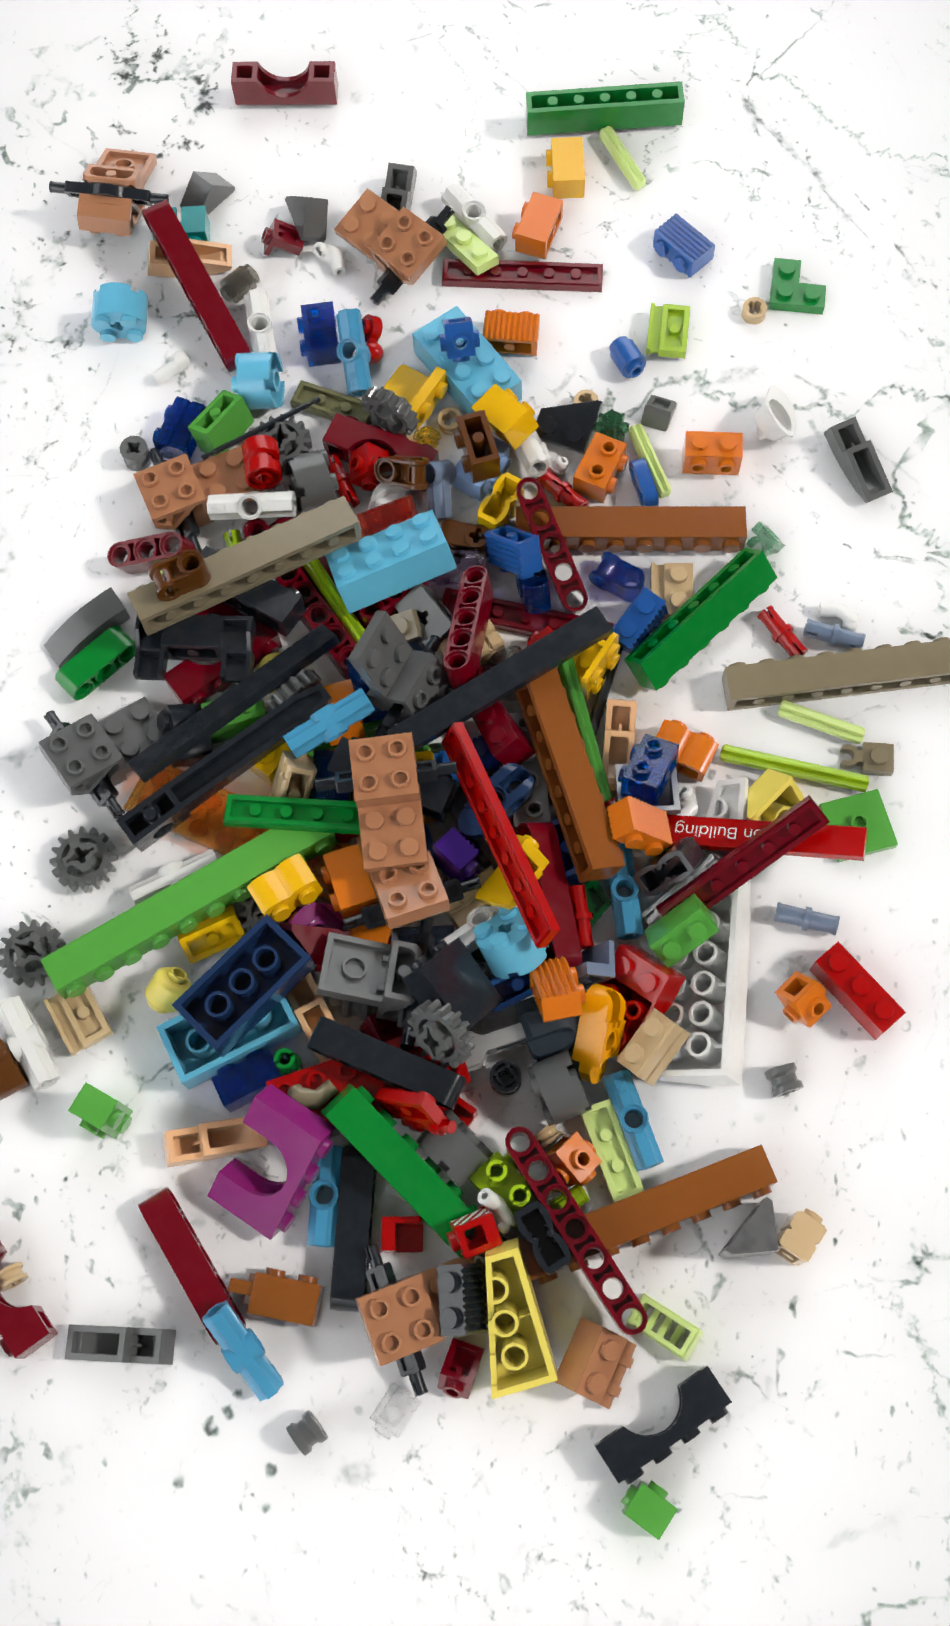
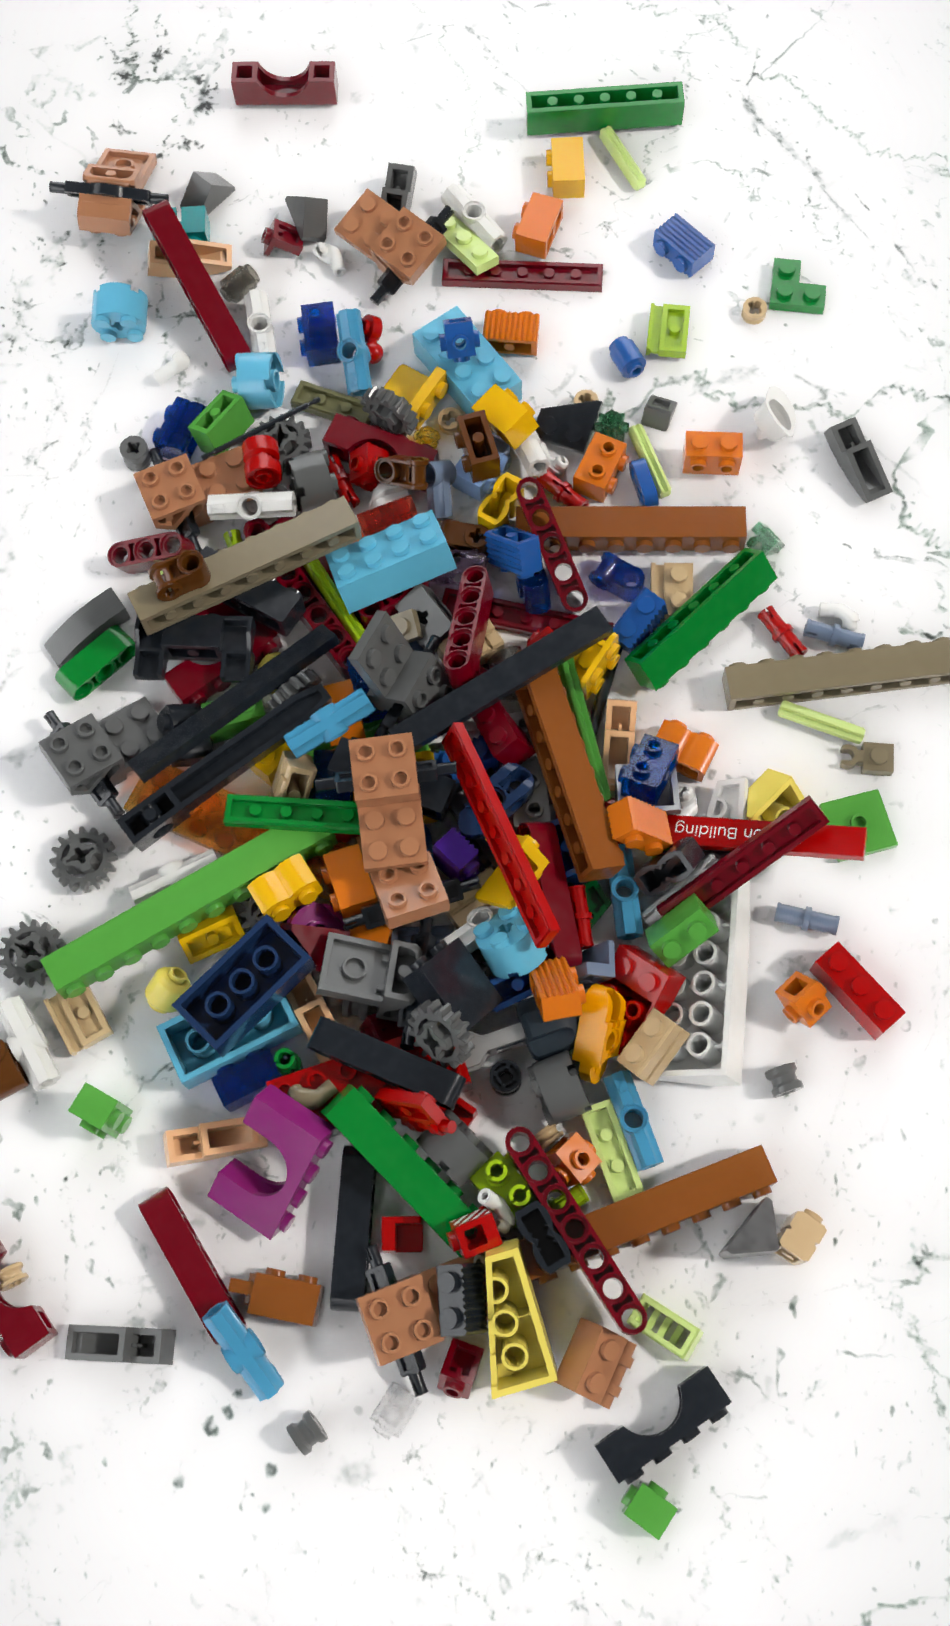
dark azure piece [307,1145,343,1248] -> none
lime axle [720,744,869,792] -> none

